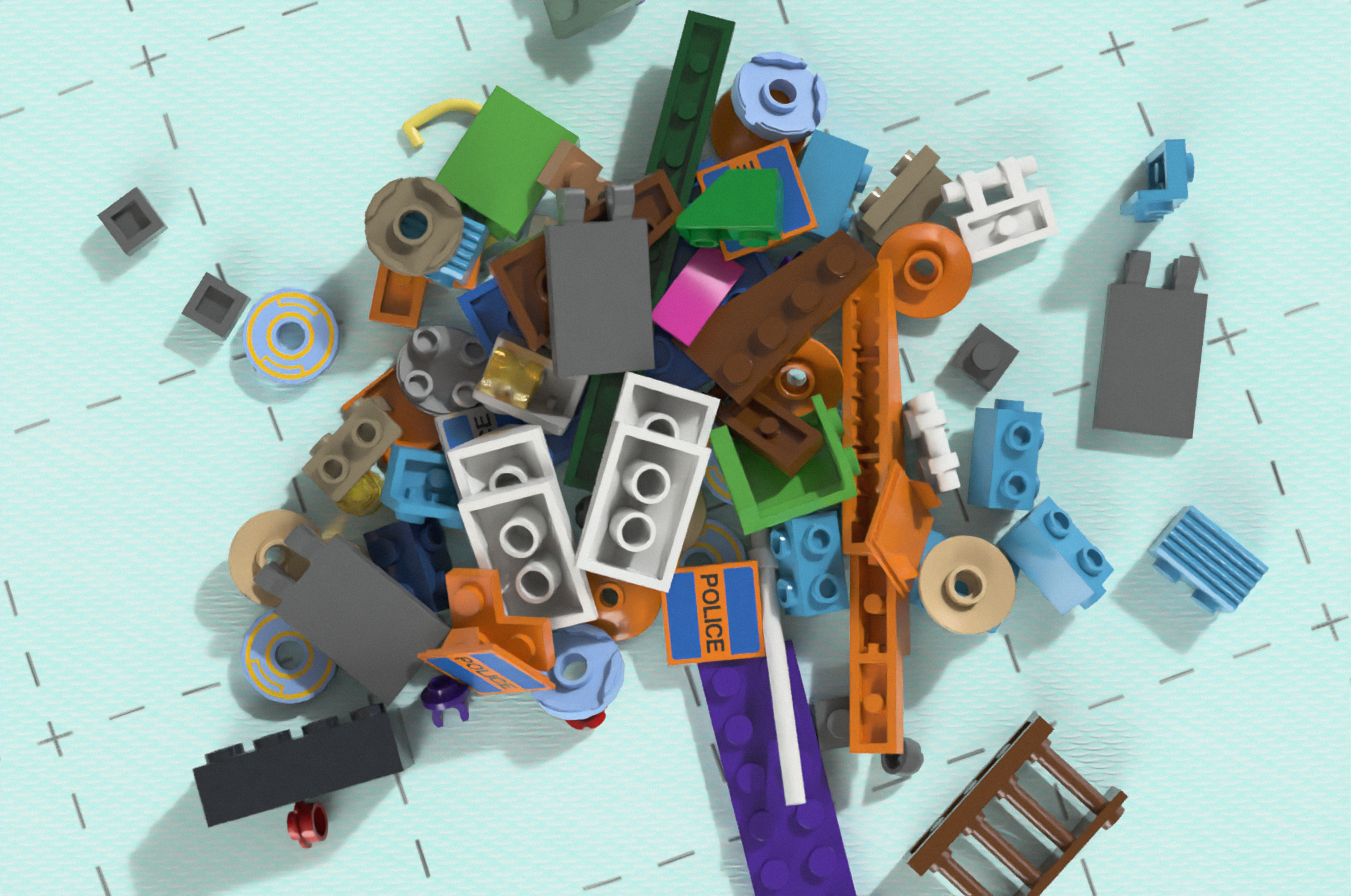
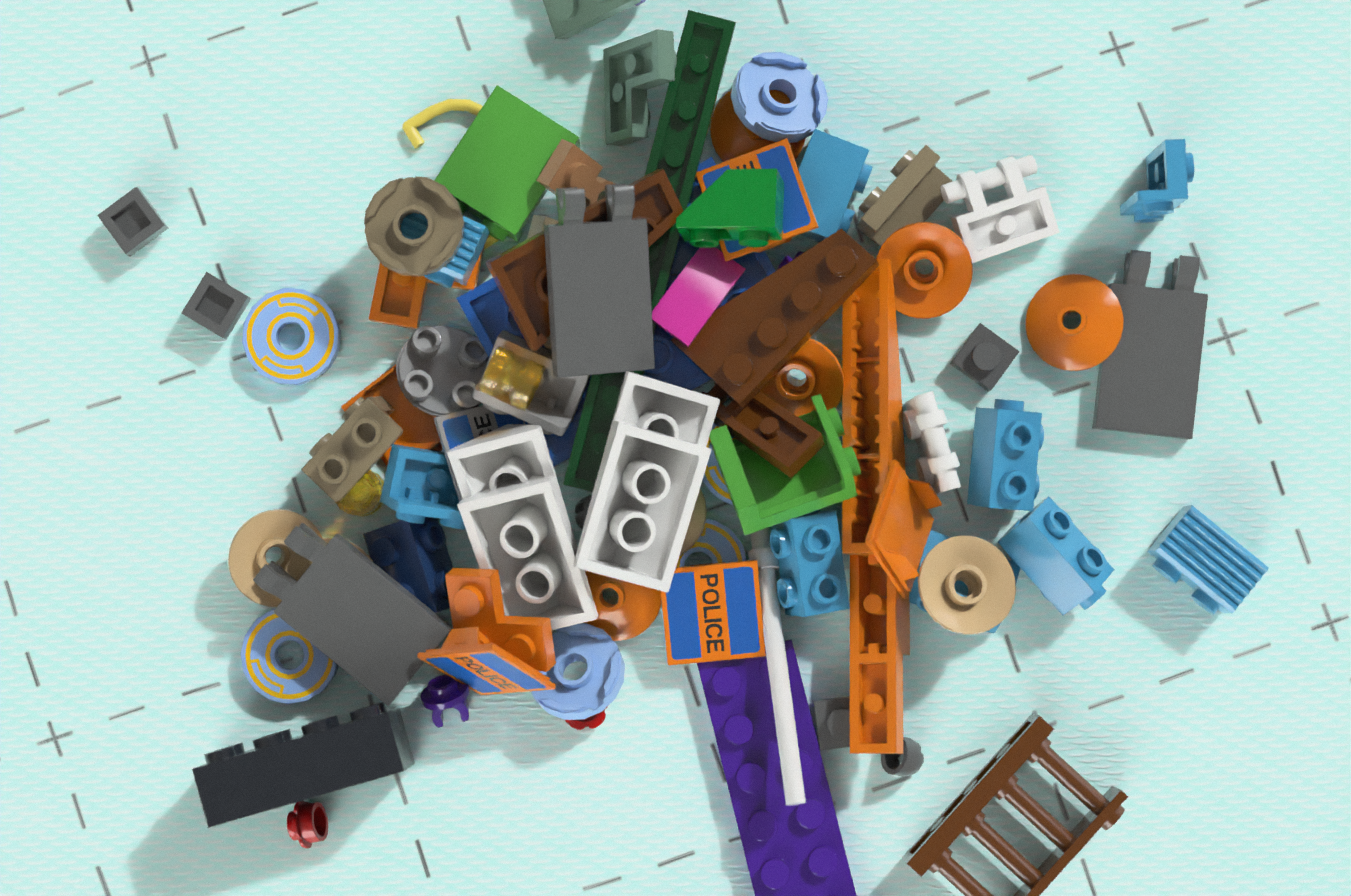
none -> sand green plate [603,29,677,146]
none -> orange dish [1025,274,1124,371]

